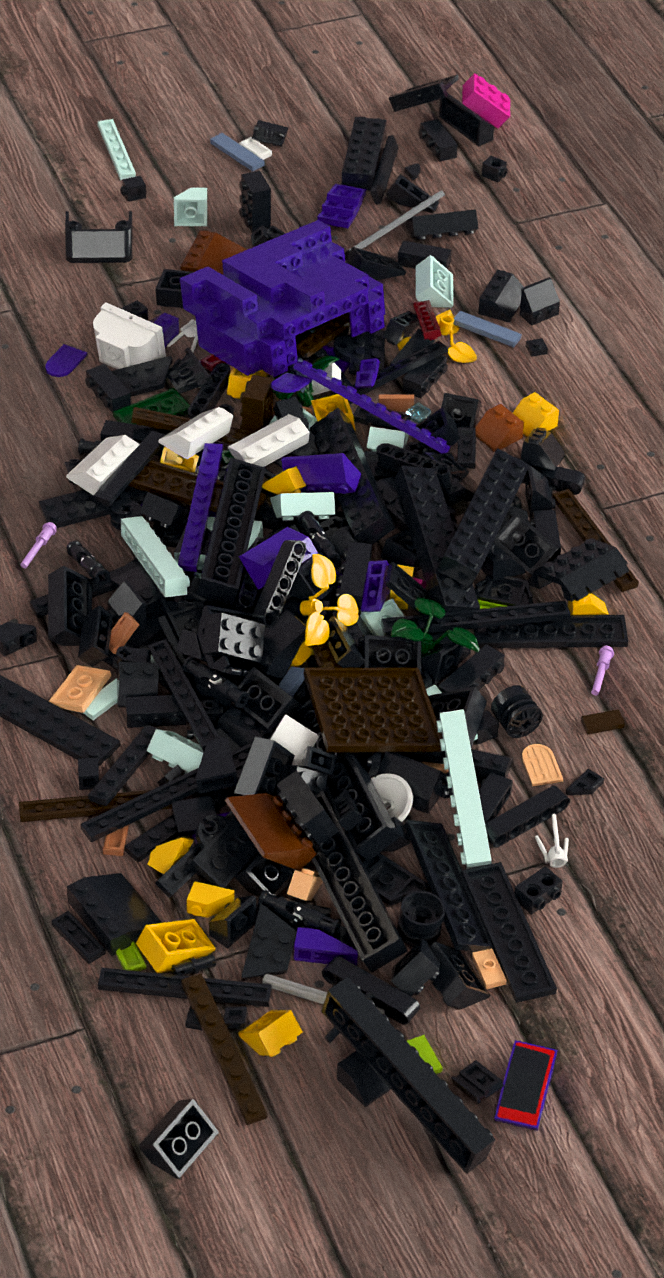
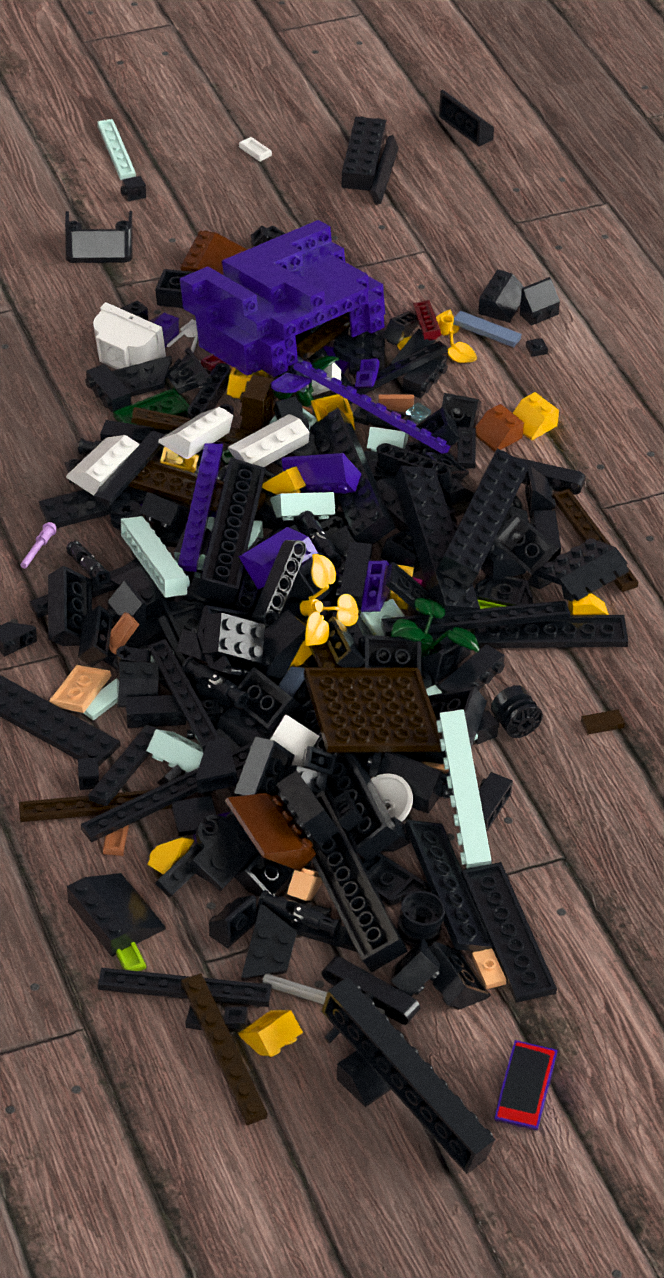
dark purple window [45,344,87,377] -> none
black tile [51,911,106,964] -> none
black plate [125,789,231,863] -> none
yellow slope [136,919,216,973] -> none
black slope [138,1098,219,1179] -> none
black pin [171,953,216,976] -> none
light aqua slope [174,188,207,226] -> none
yellow slope [187,881,234,918] -> none
sand blue tile [210,133,265,172] -> none
black brick [239,171,271,233] -> none
black hinge [252,120,289,147] -> none
dark purple slope [294,927,358,966] -> none
dark purple slope [317,184,367,228] -> none
tile [345,190,445,260] -> none
black slope [346,247,406,280] -> none
black slope [386,174,440,213] -> none
black fence [389,74,460,112] -> none
black brick [398,240,451,270] -> none
black tile [404,163,421,180] -> none
black slope [406,209,479,241] -> none
lime tile [407,1035,443,1074] -> none
light aqua slope [416,255,453,308] -> none
black brick [418,119,458,162] -> none
black plate [451,1060,504,1104] -> none
dark pink brick [462,73,510,128] -> none
black slope [471,749,513,783] -> none
black brick [481,155,508,183] -> none
black beam [485,785,570,848] -> none
black brick [515,866,563,915] -> none
black slope [520,428,565,470] -> none
light nougat window [522,744,563,787] -> none
white plant [535,814,569,868] -> none
black tile [566,769,604,795] -> none
lavender pin [591,646,614,696] -> none

